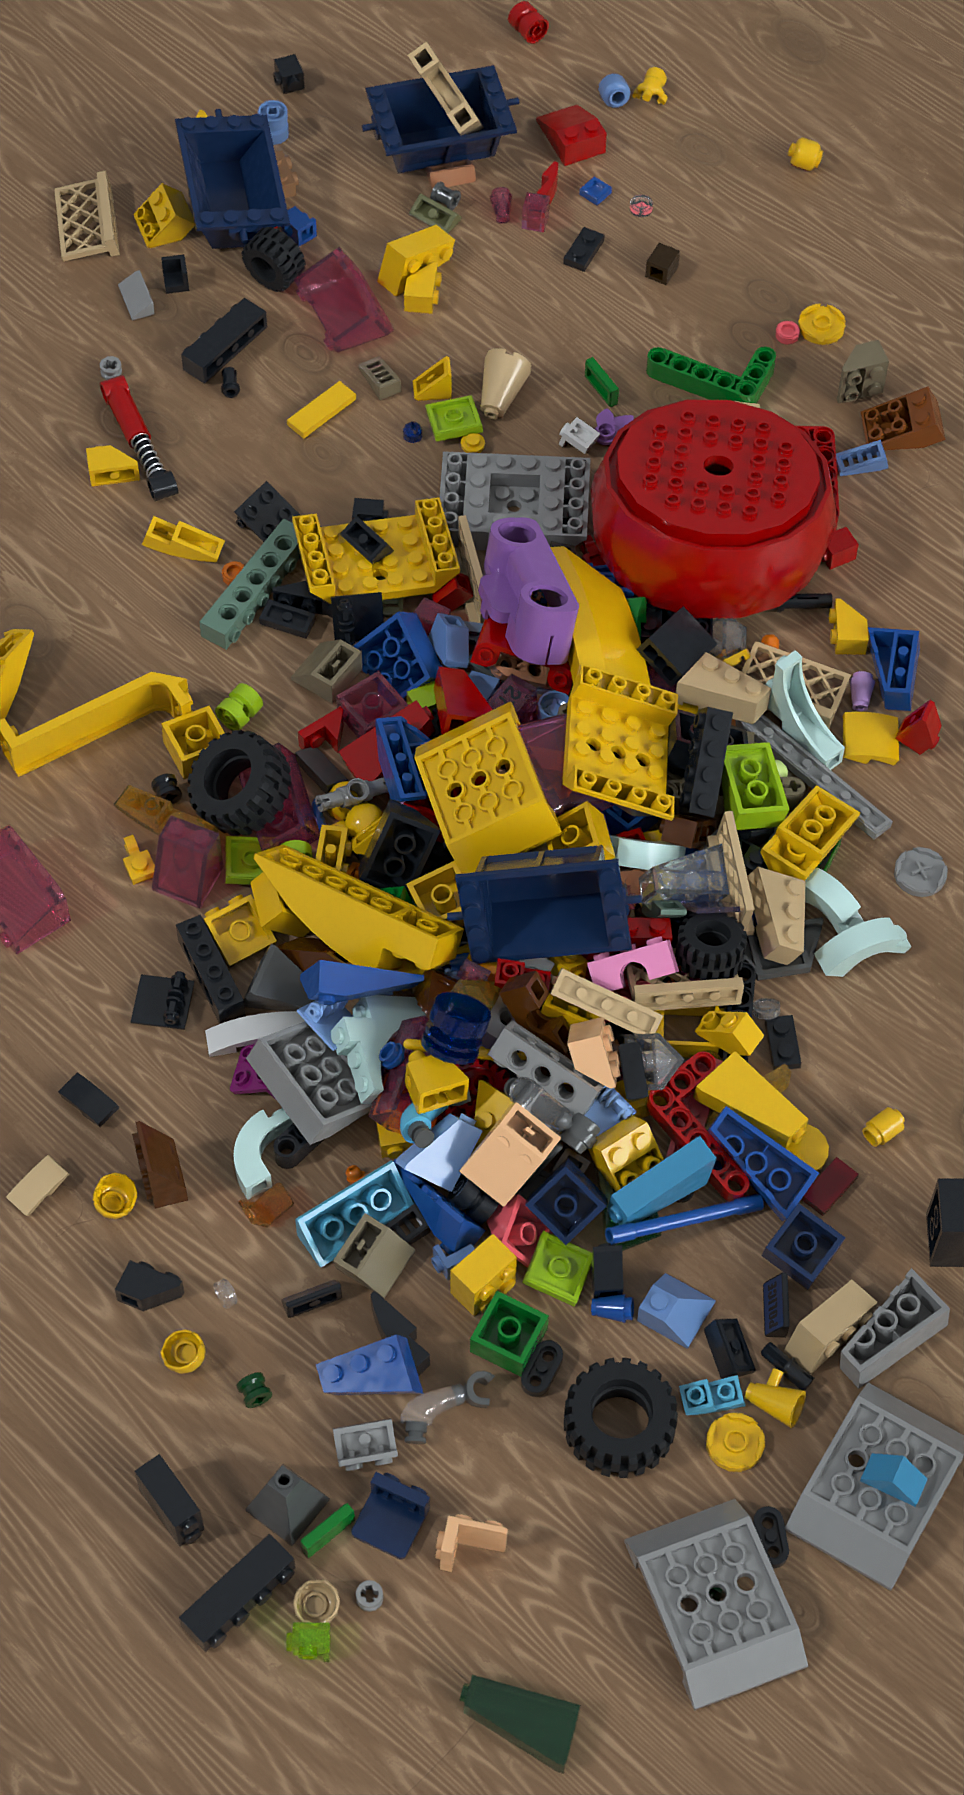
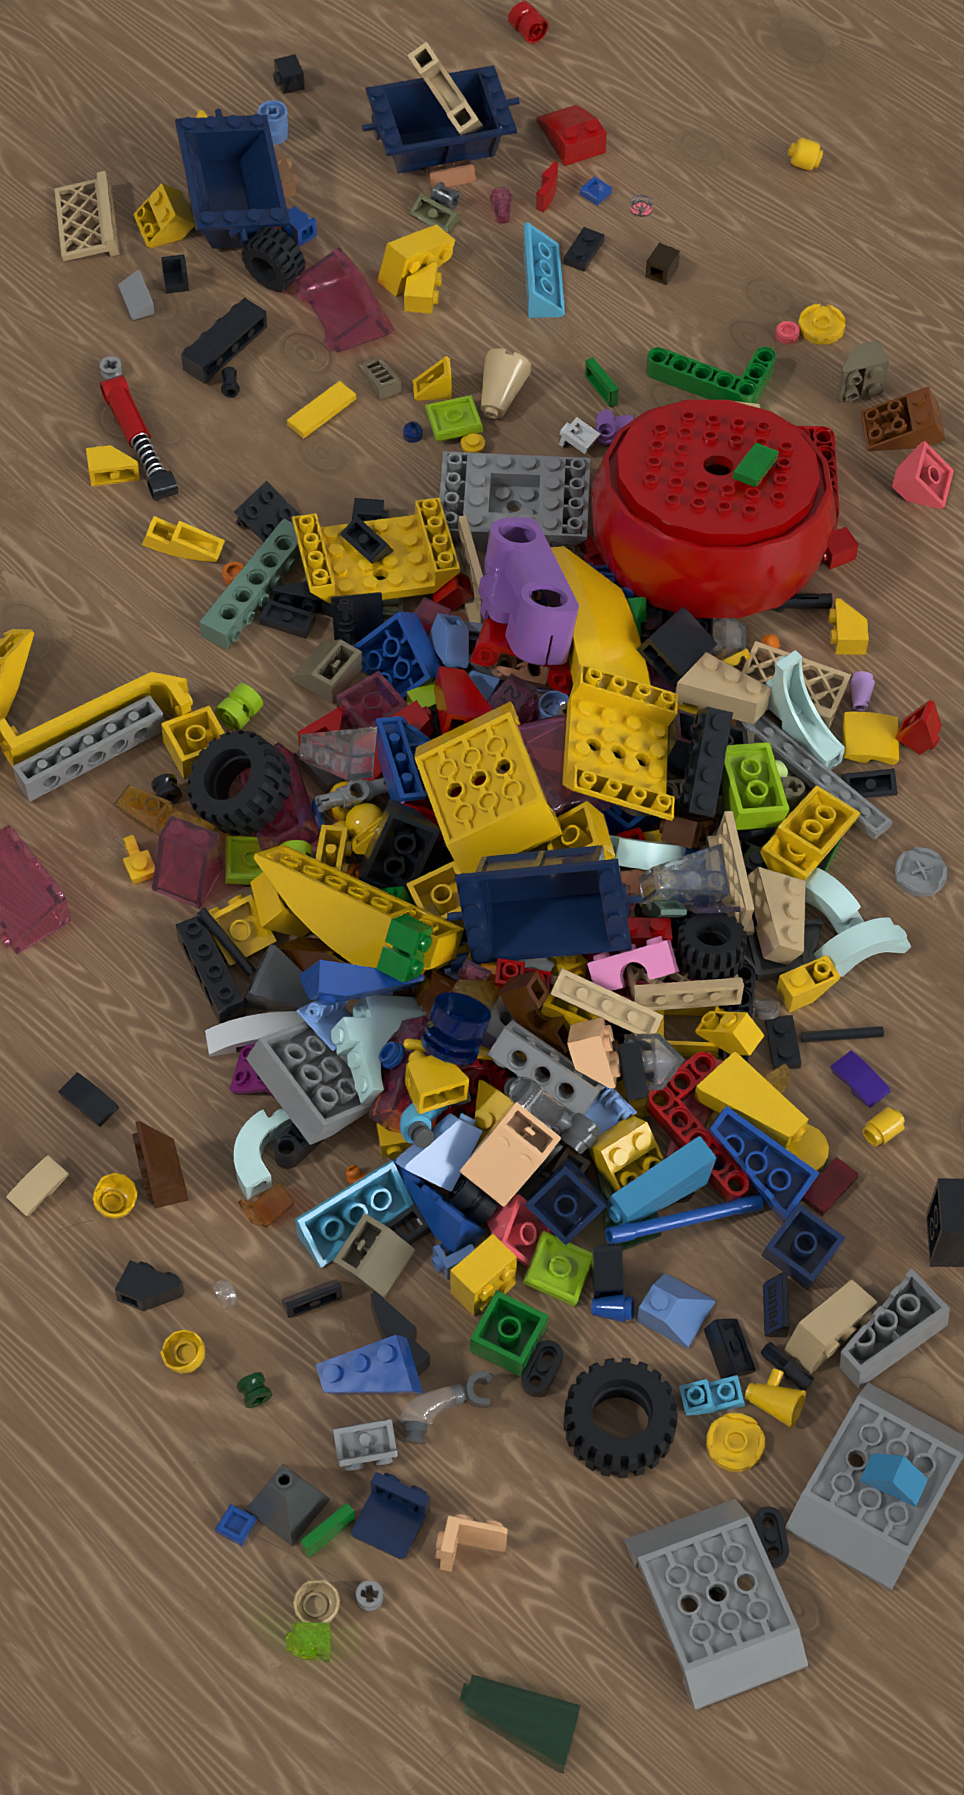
black hinge [131,971,195,1030] -> none
black brick [134,1454,205,1547] -> none
black brick [179,1533,296,1652] -> none
clear pink brick [522,192,550,232] -> none
medium blue head [599,74,631,108] -> none
yellow piece [632,67,668,105] -> none
medium blue slope [836,440,889,476] -> none
blue wedge [868,627,920,711] -> none
none -> light grey brick [13,695,164,802]
none -> black bar [197,907,256,977]
none -> blue tile [215,1504,257,1547]
none -> clear wedge [299,726,377,781]
none -> green piece [376,914,433,983]
none -> medium azure slope [523,222,565,318]
none -> green tile [733,443,779,487]
none -> yellow slope [776,955,841,1013]
none -> black bar [800,1026,884,1043]
none -> dark purple slope [830,1050,891,1108]
none -> black slope [840,768,897,798]
none -> coral slope [892,441,954,509]

